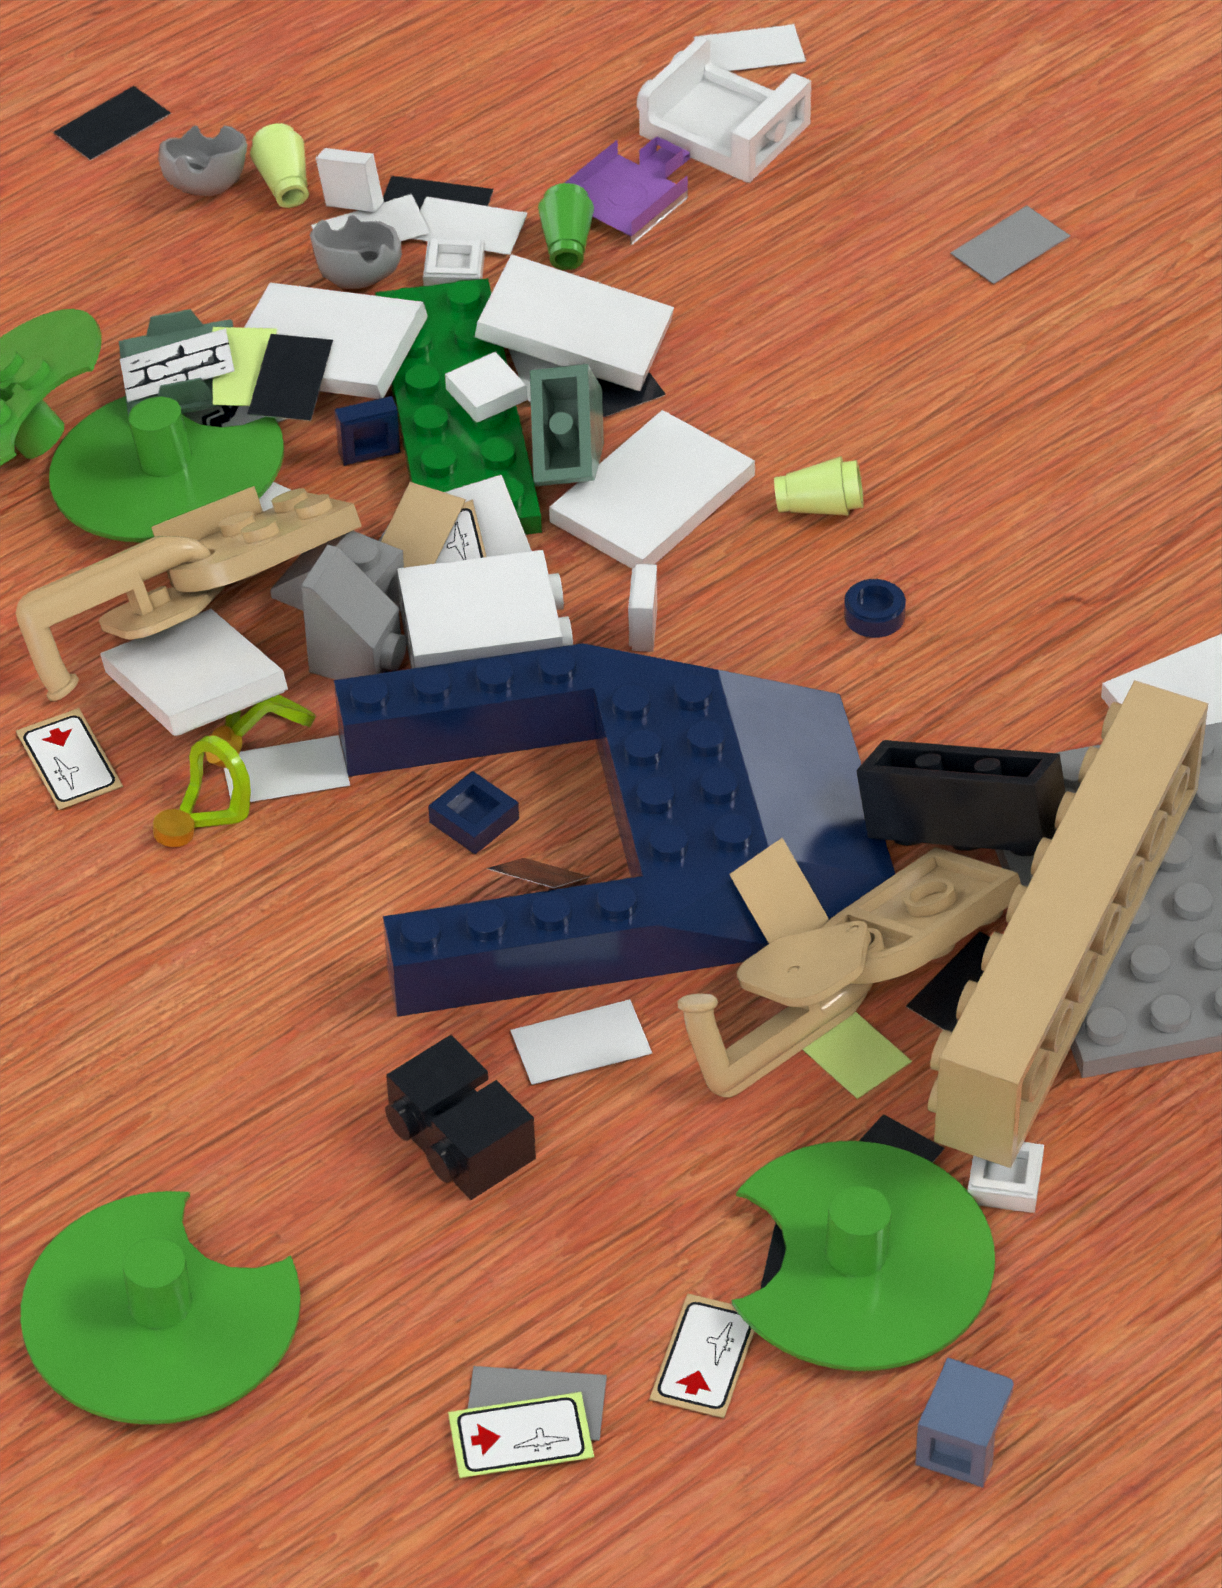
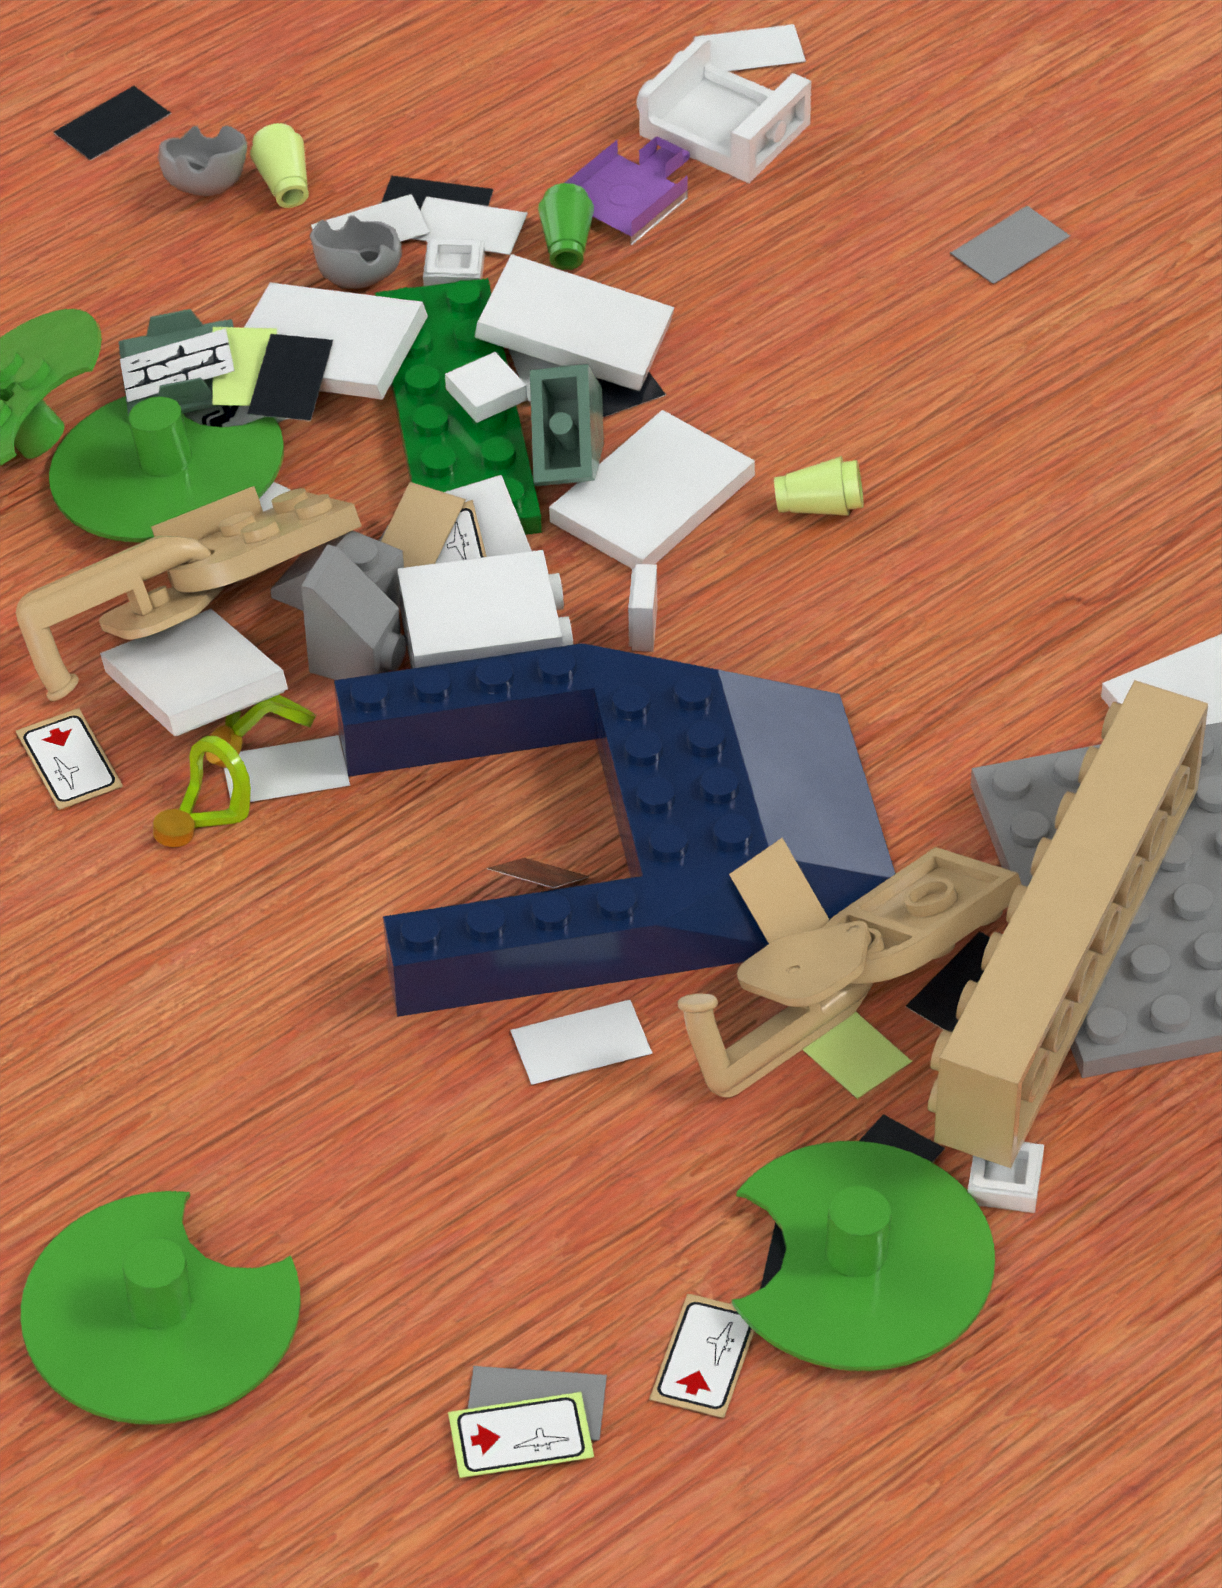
white tile [316,148,384,212] -> none
dark blue tile [335,396,400,466] -> none
black piece [385,1035,536,1200] -> none
dark blue tile [428,771,519,854] -> none
dark blue tile [844,579,906,638] -> none
black brick [856,740,1066,856] -> none
sand blue panel [915,1358,1013,1487] -> none

